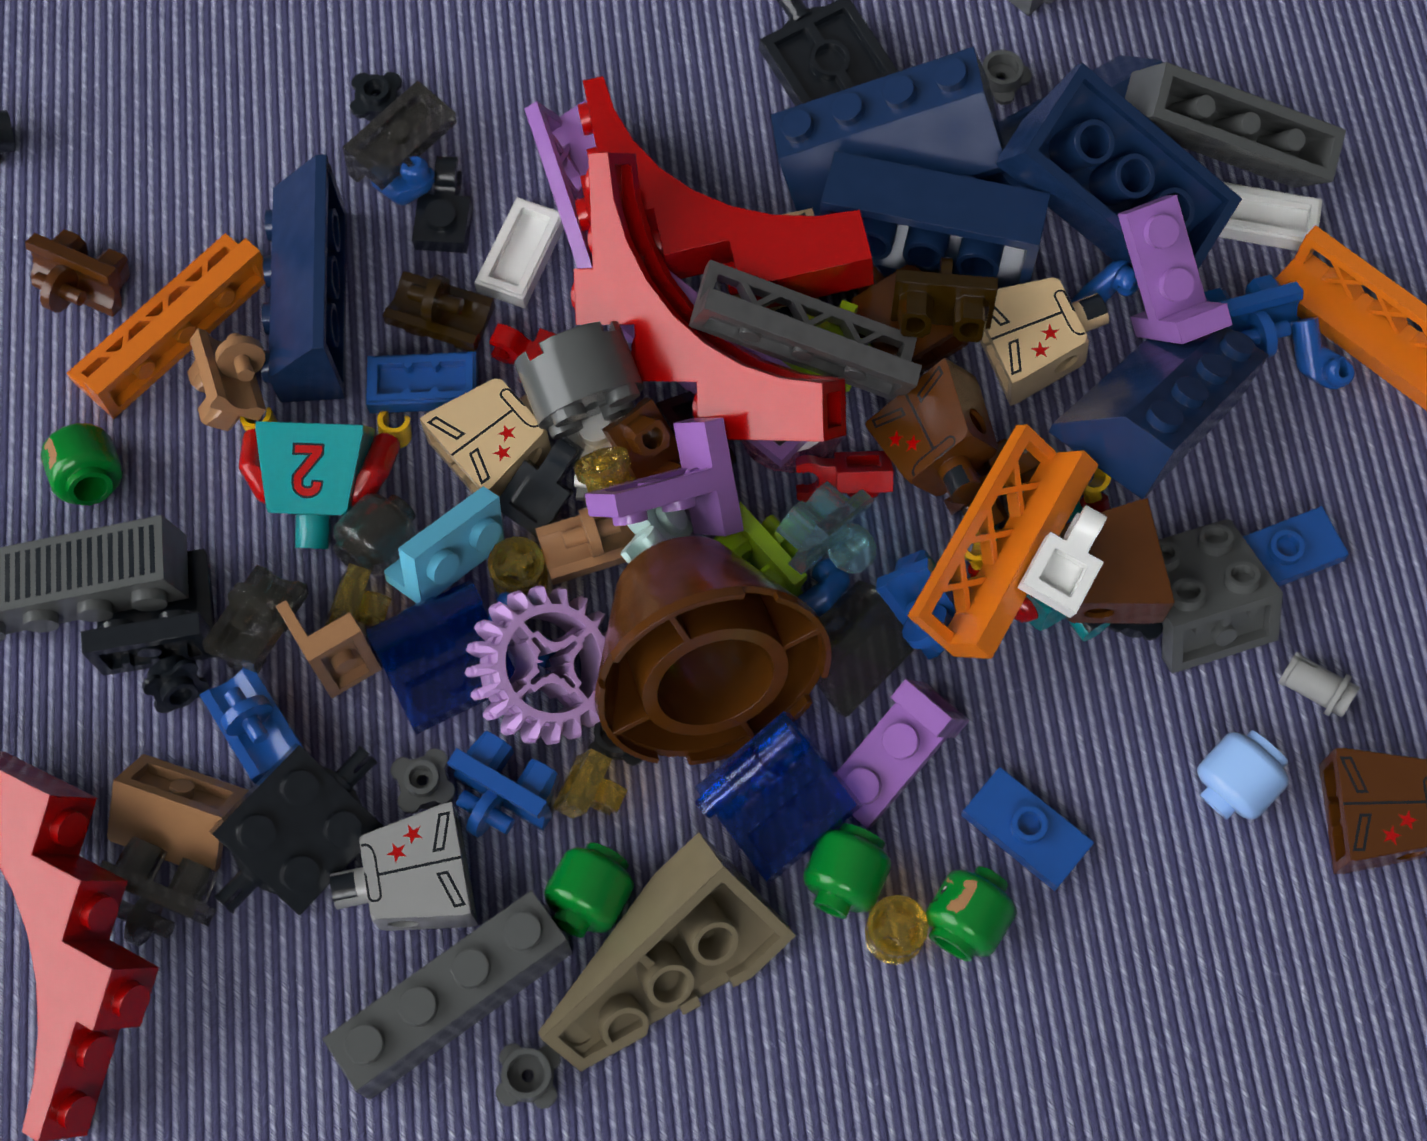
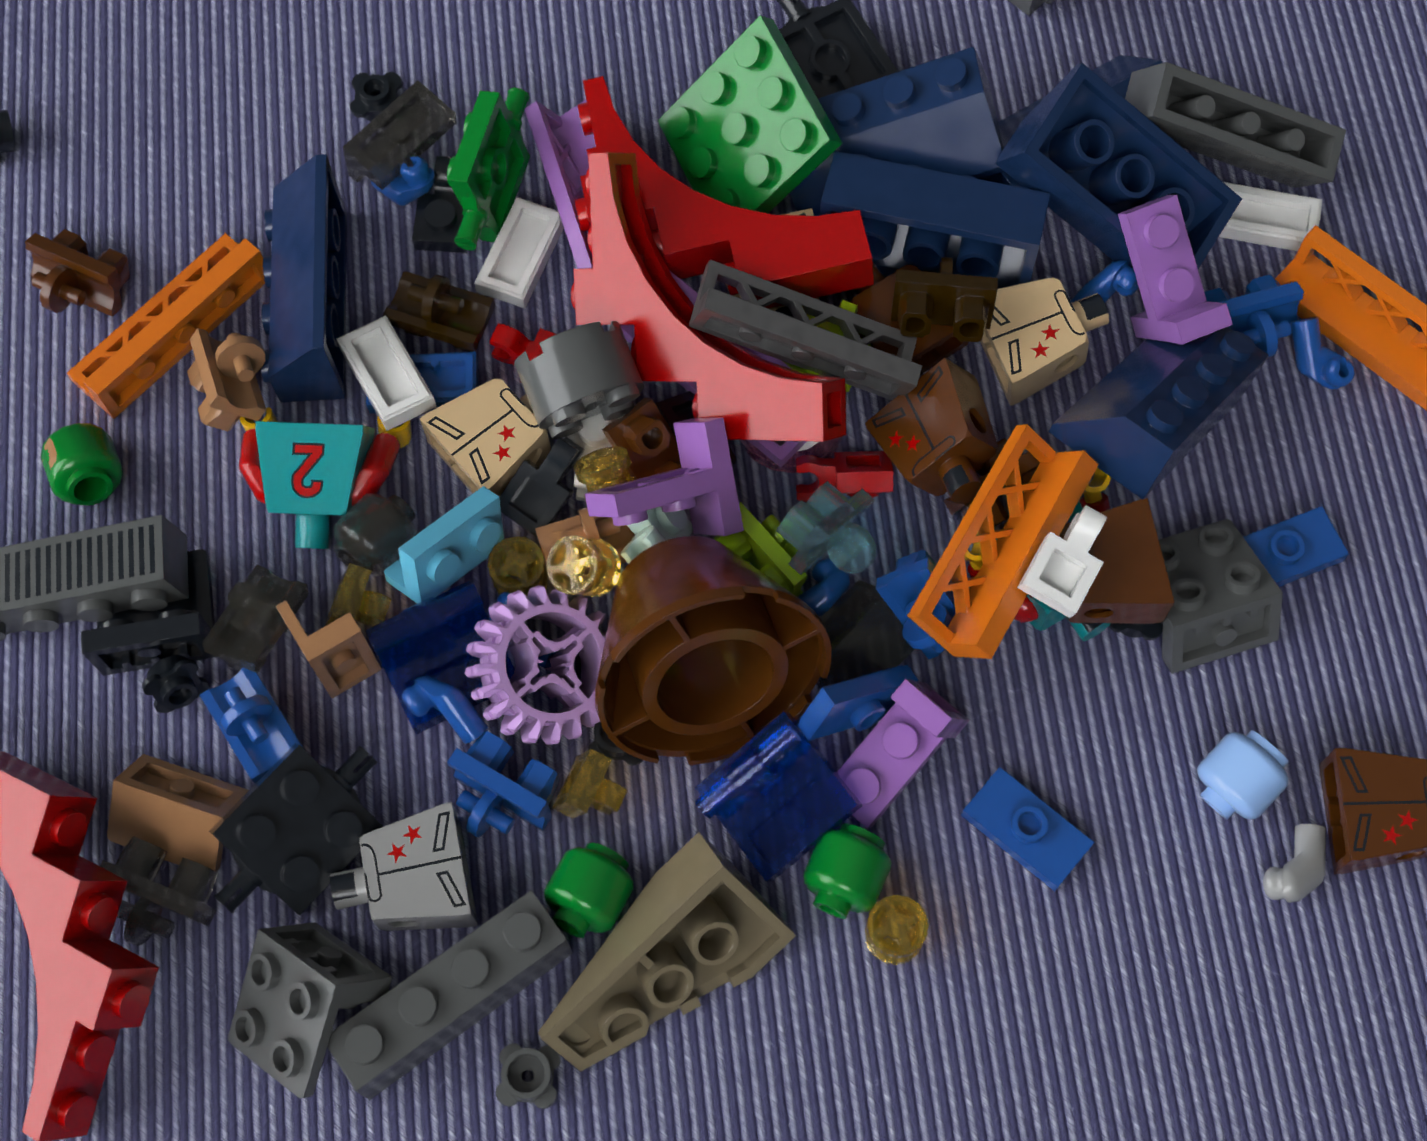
dark grey plate [390,748,456,814] -> none
green head [925,866,1017,962] -> none
dark grey plate [982,50,1032,105] -> none
light grey pin [1278,651,1360,717] -> none
none -> dark grey bracket [228,922,392,1099]
none -> white tile [337,315,437,431]
none -> blue arm [401,675,488,744]
none -> green plate [447,87,530,251]
none -> clear yellow wheel [546,535,621,597]
none -> green plate [657,15,842,213]
none -> blue plate [797,665,919,741]
none -> light grey arm [1263,824,1326,903]

